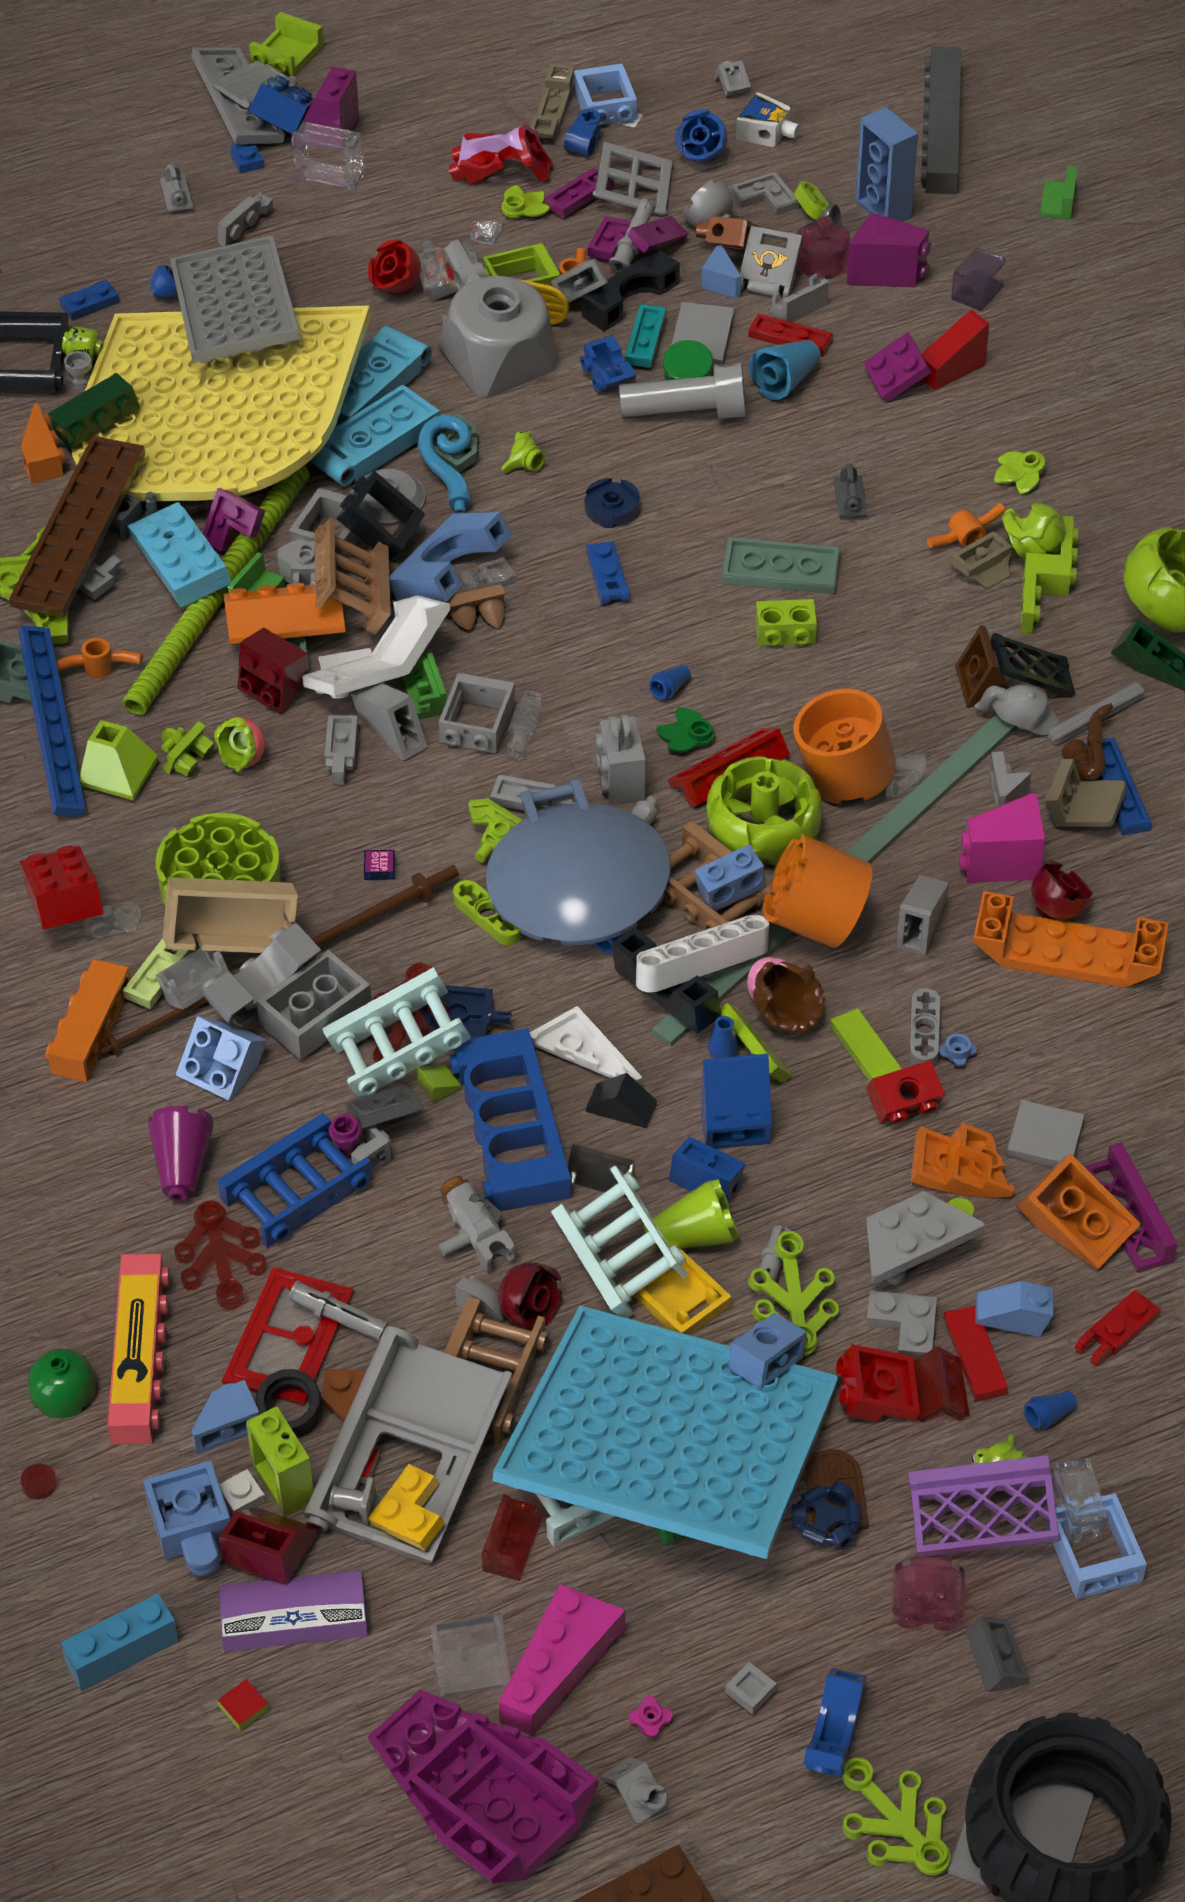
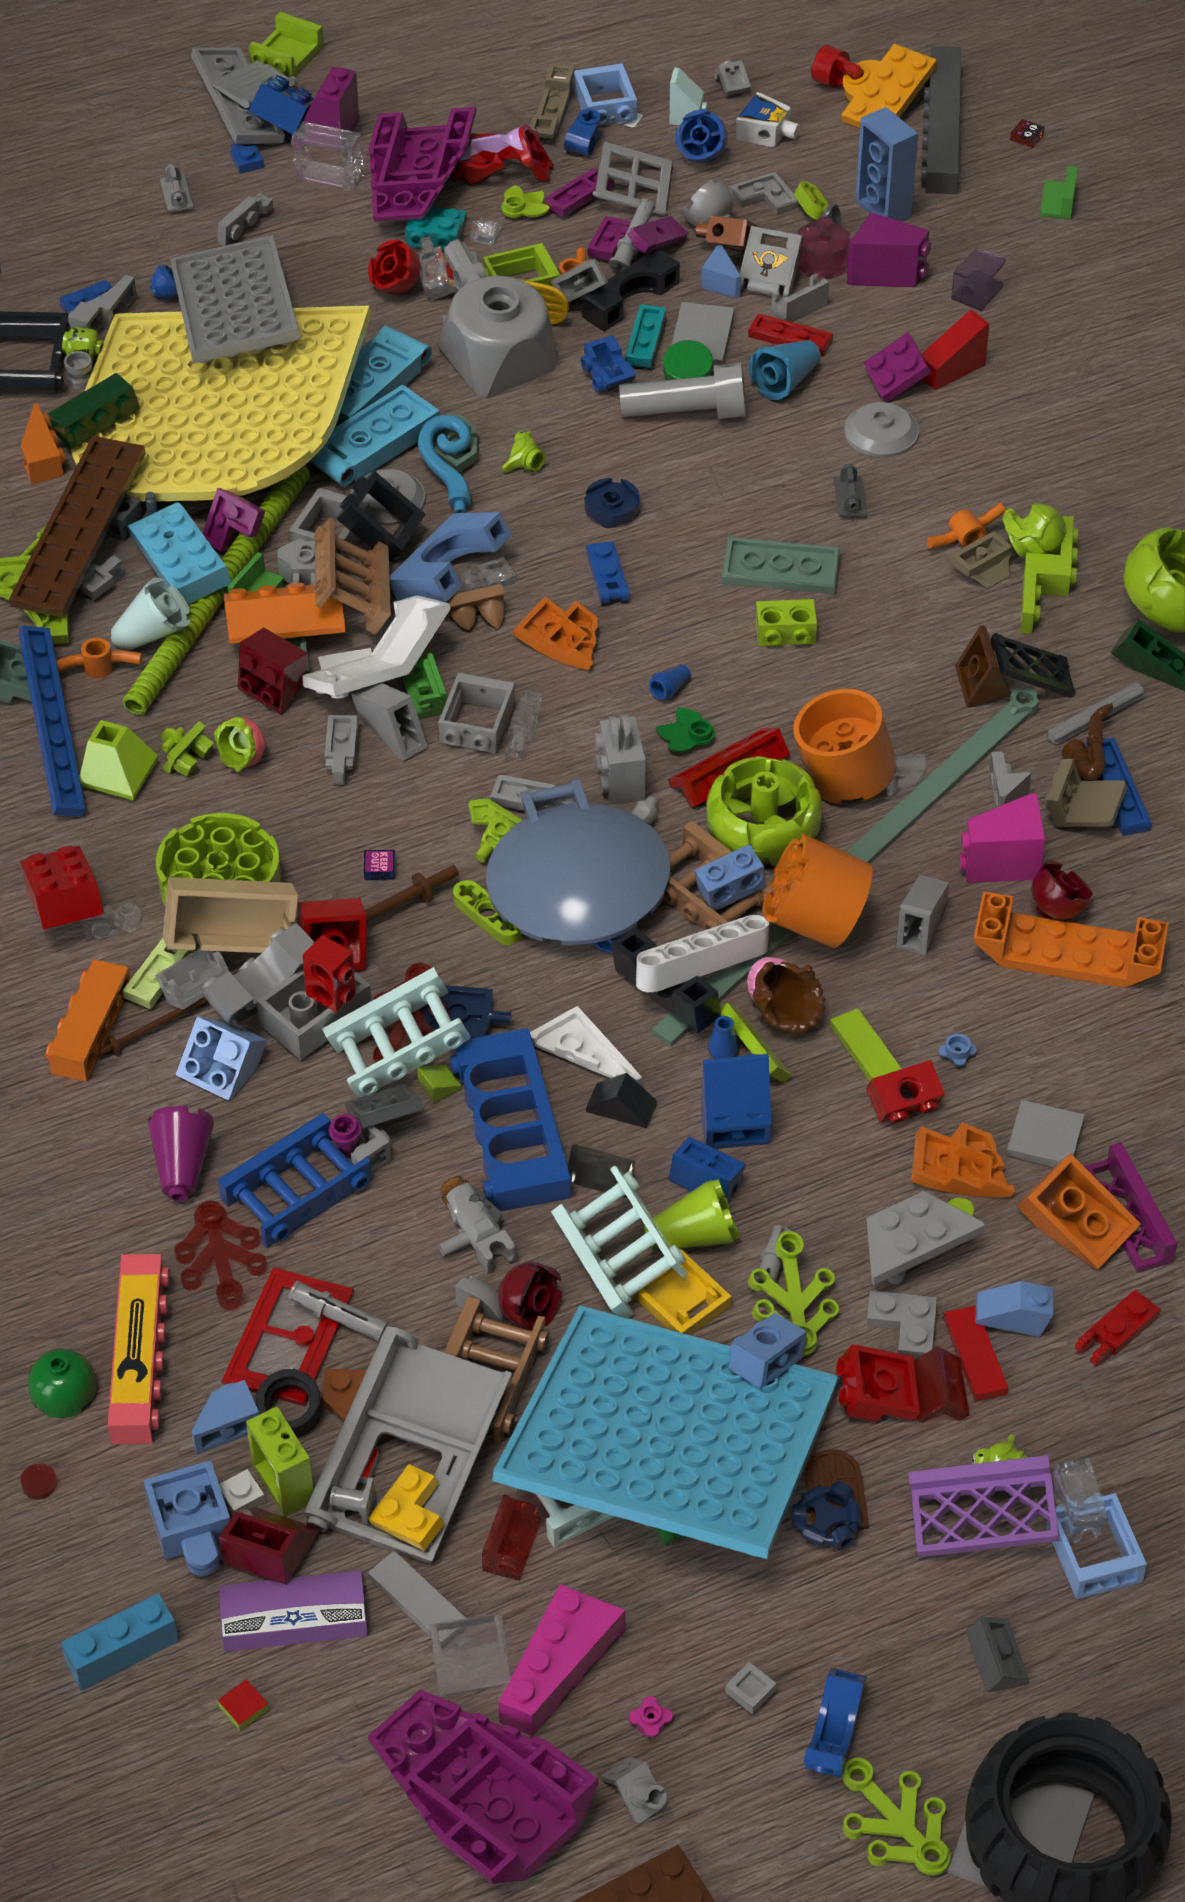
clear pink brick [892,1557,965,1631] -> none
light grey beam [909,988,940,1066] -> none
light grey hair [974,685,1059,735] -> none
lime plate [994,451,1046,495] -> none
blue cone [1024,1390,1077,1430] -> none
none -> light grey slope [68,275,137,333]
none -> light aqua cone [111,578,190,651]
none -> red slope [298,898,366,971]
none -> red brick [302,935,356,1012]
none -> light grey tile [368,1551,467,1646]
none -> magenta wedge [369,107,477,222]
none -> teal plate [405,207,467,251]
none -> orange slope [512,596,599,670]
none -> light aqua slope [669,67,708,125]
none -> light orange plate [811,44,938,128]
none -> light grey piece [844,402,919,457]
none -> clear red tile [1010,119,1045,148]

